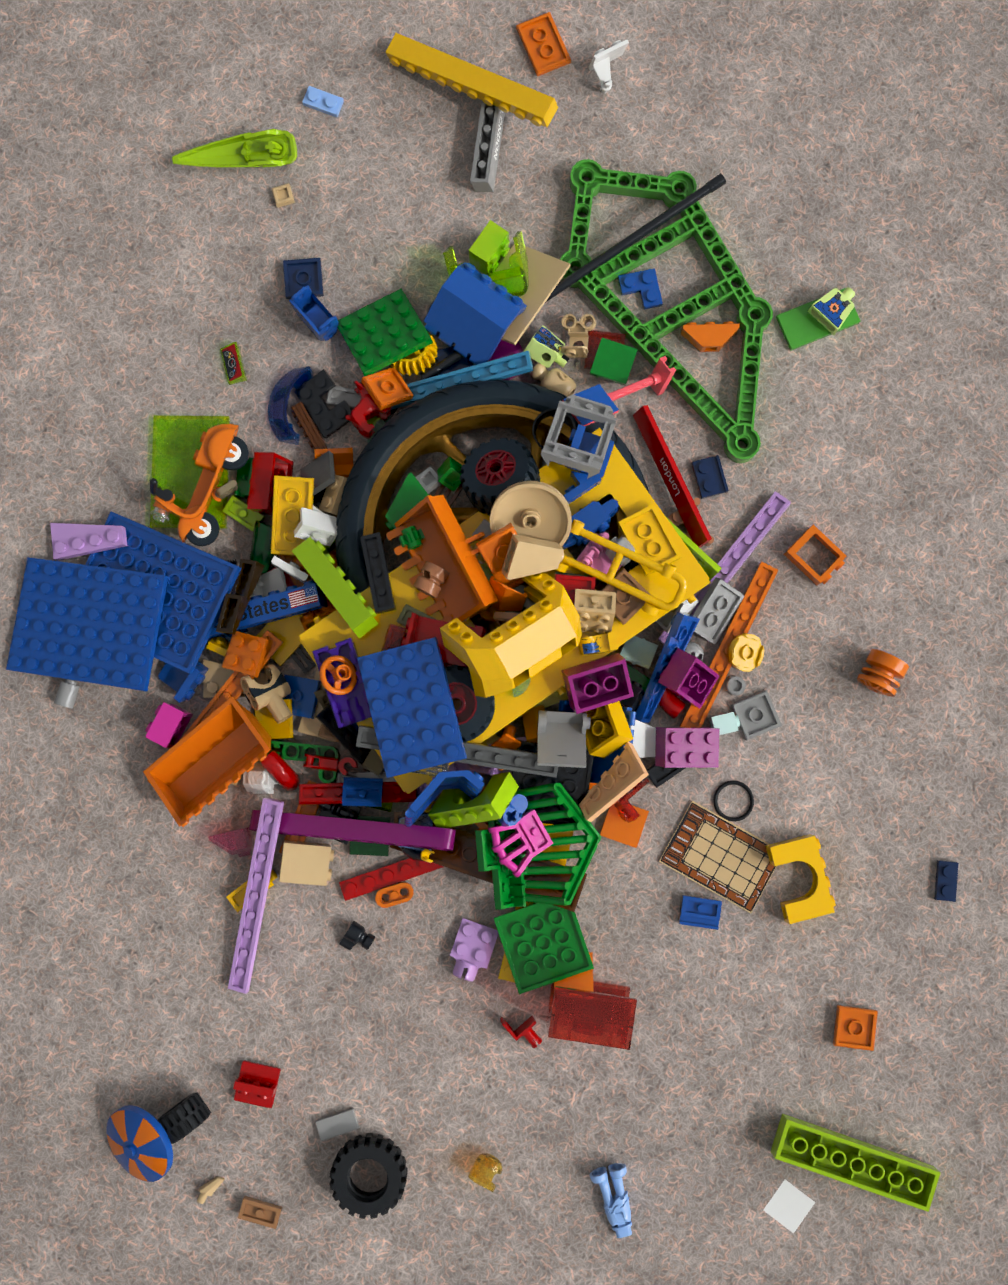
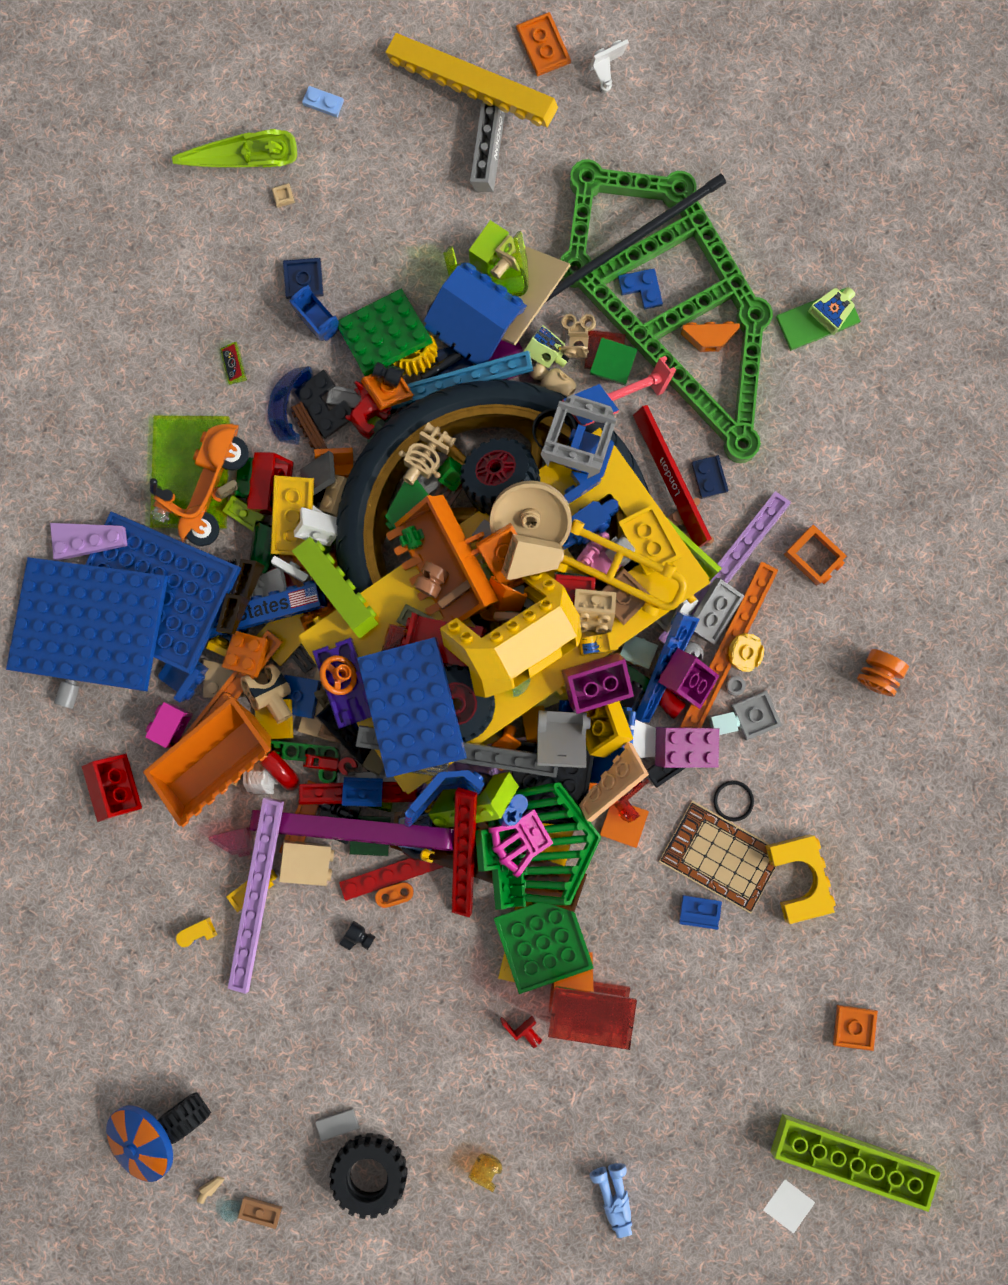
red bracket [233,1060,281,1108] -> none
black plate [360,532,396,614] -> none
lavender plate [450,918,499,982] -> none
dark blue plate [934,860,959,902] -> none
none -> red slope [81,753,142,822]
none -> yellow leg [176,917,217,947]
none -> clear light blue tile [220,1200,241,1222]
none -> black piece [372,362,405,388]
none -> tan torso [399,422,456,485]
none -> medium nougat tile [438,580,472,610]
none -> red tile [452,787,477,918]
none -> tan bracket [490,235,520,279]

